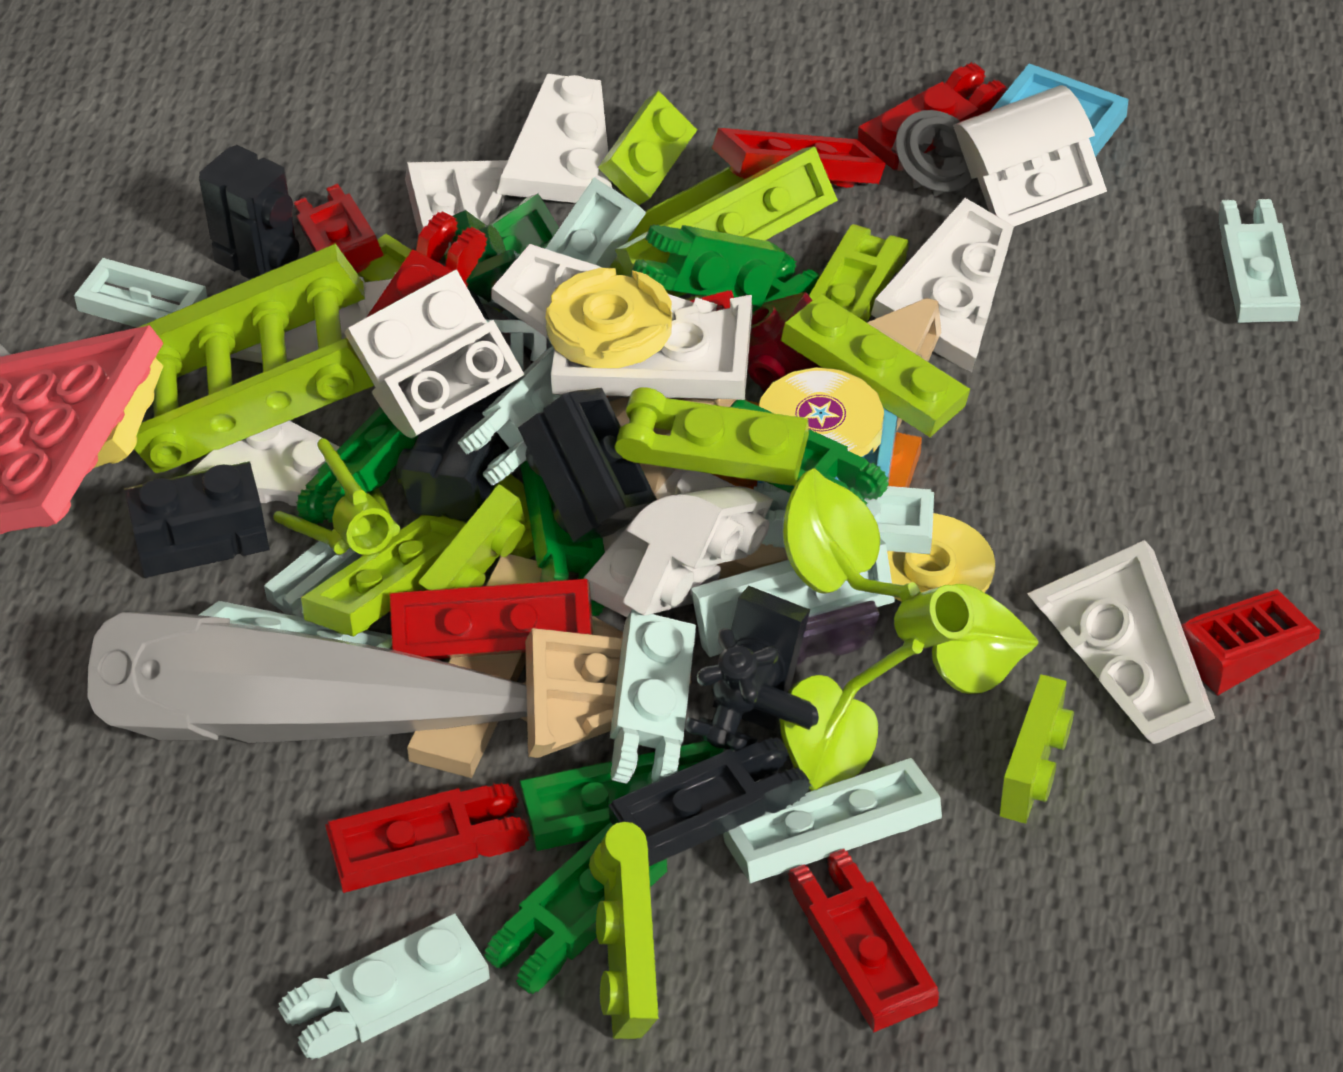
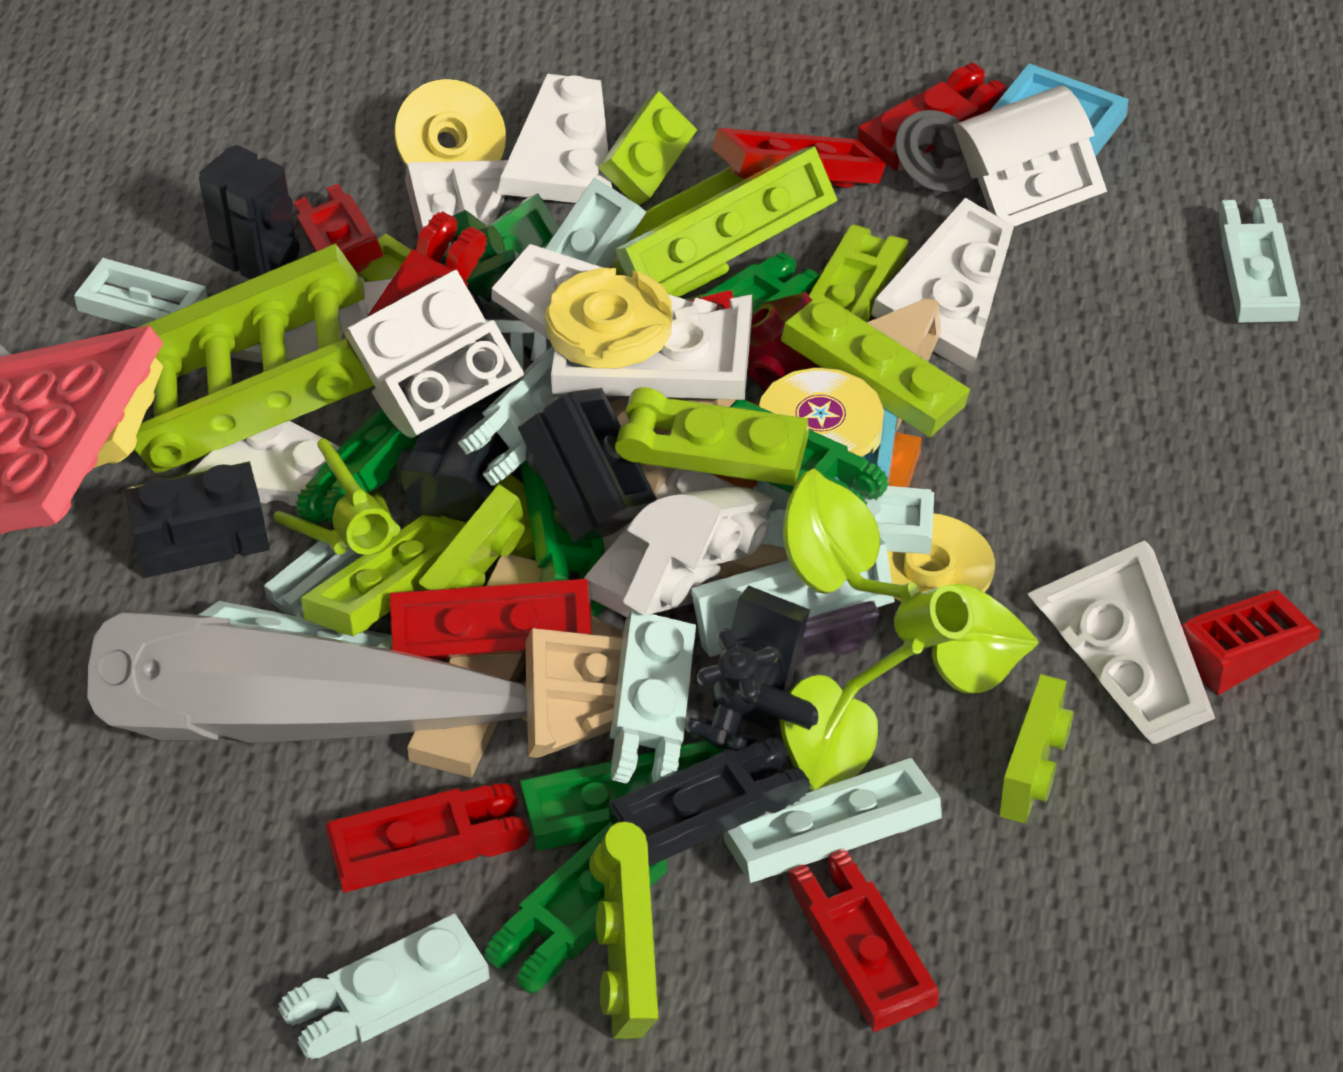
green hinge [631,224,786,306] -> none
none -> light yellow dish [394,79,506,167]

